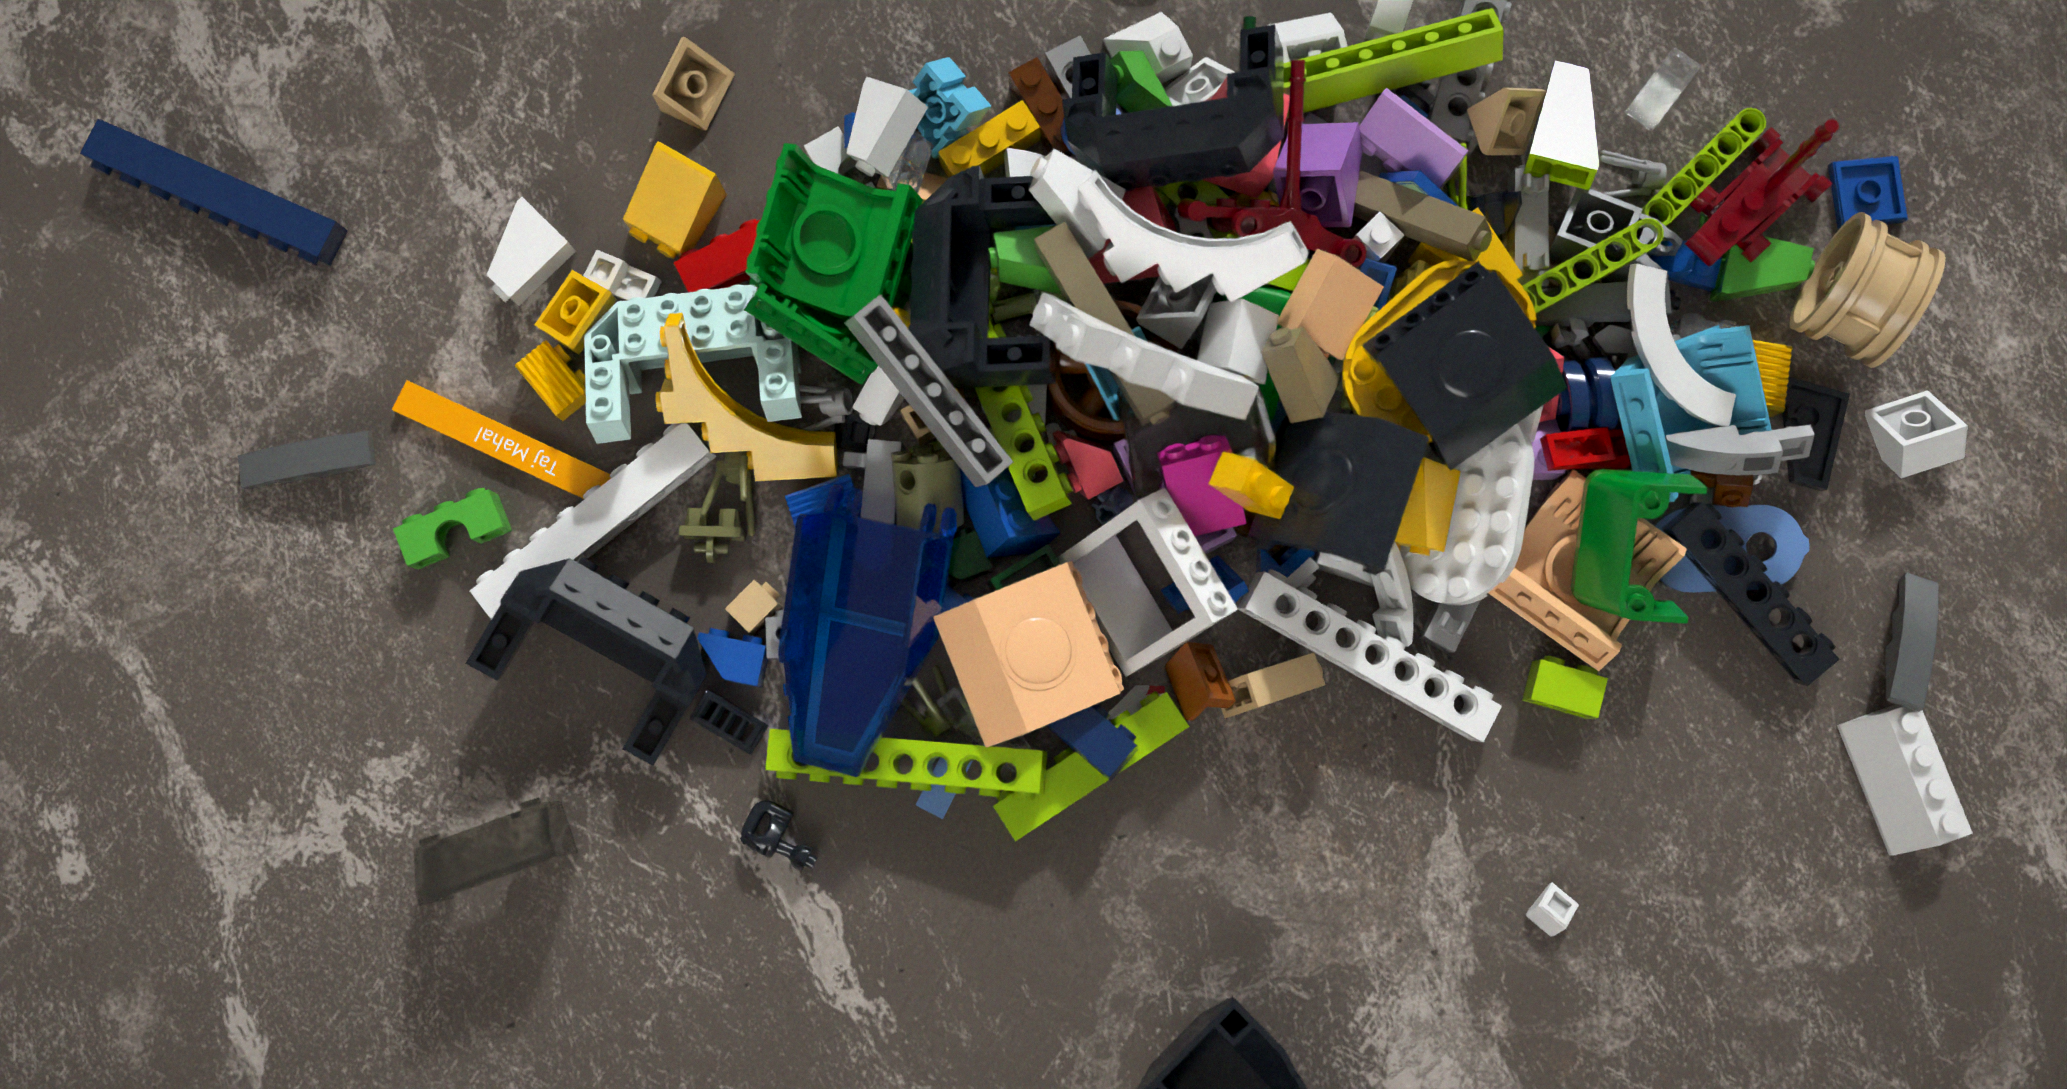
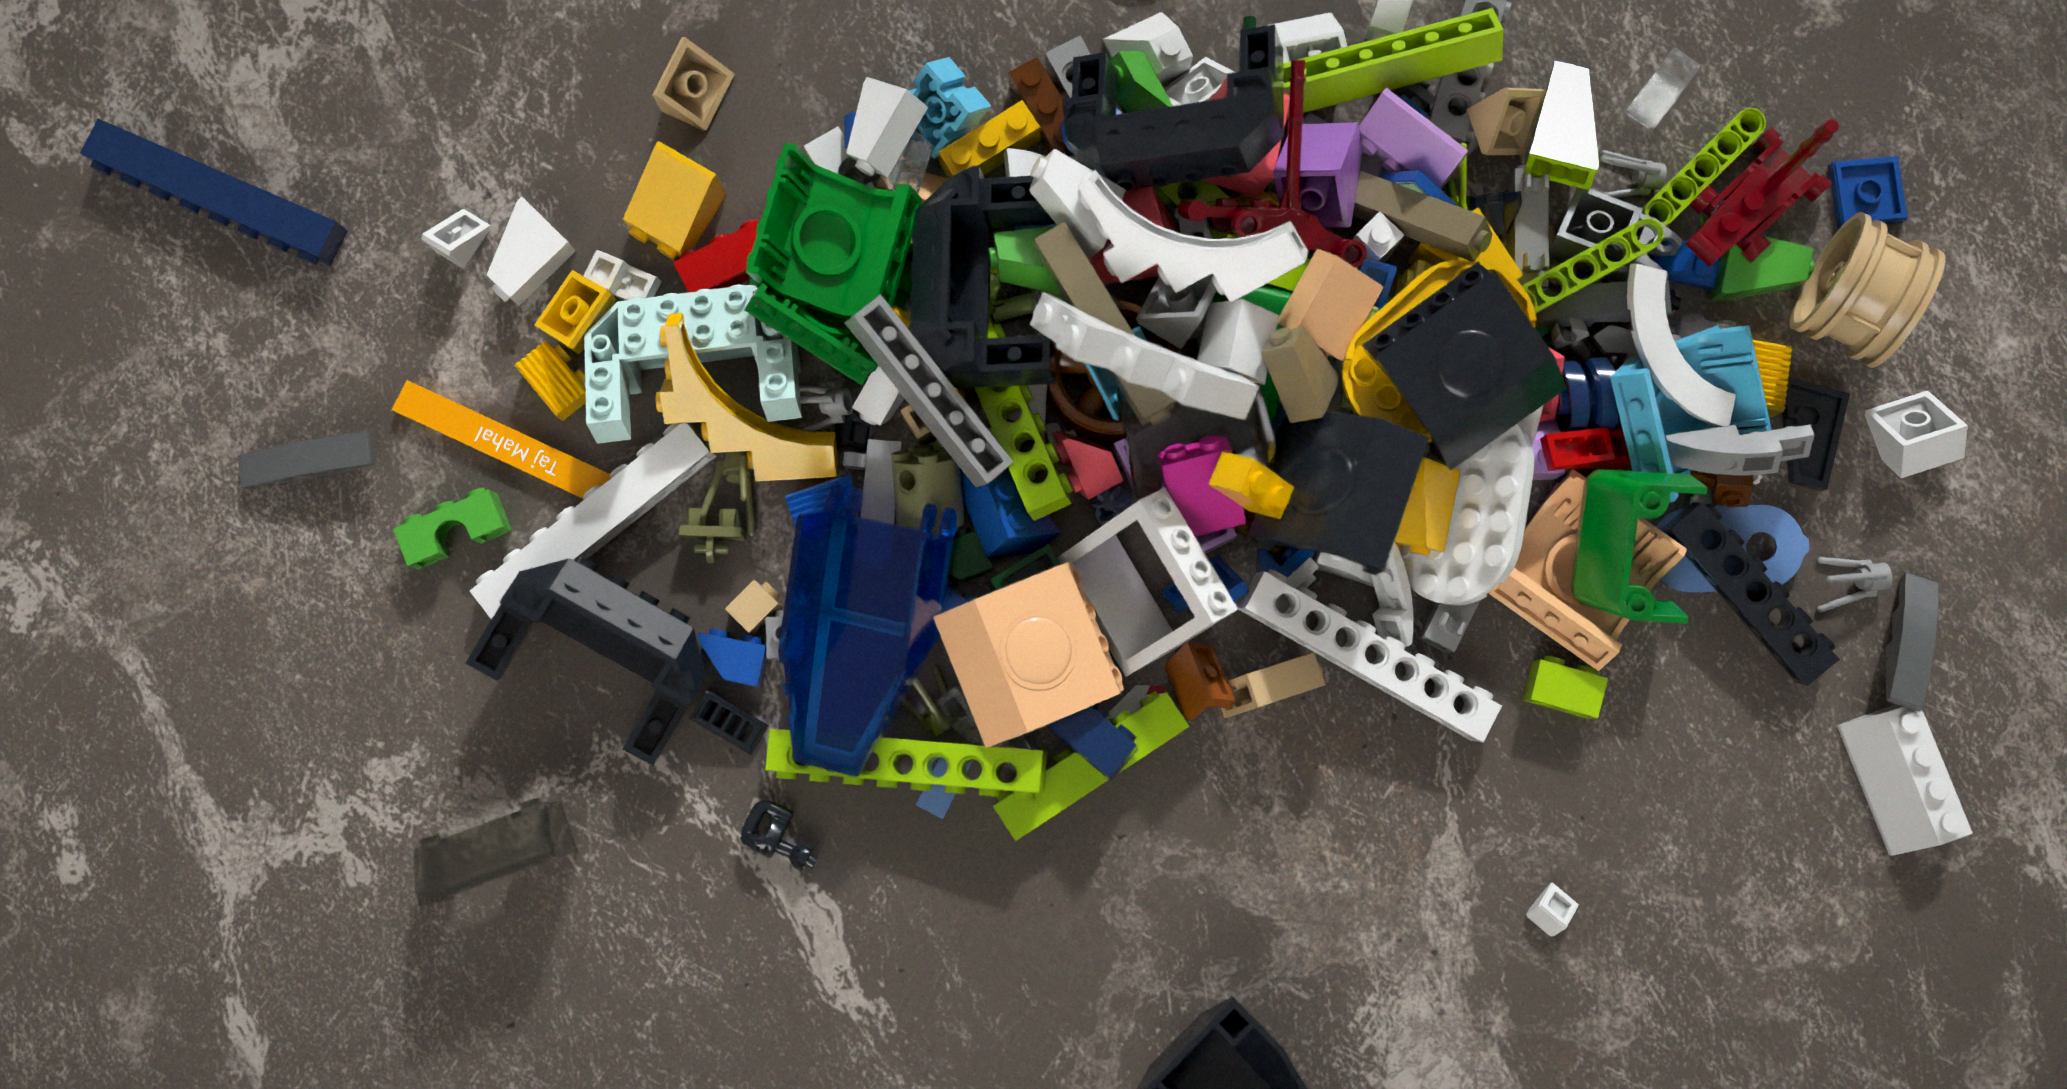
none -> white slope [421,209,491,269]
none -> light grey plant [1816,557,1893,613]

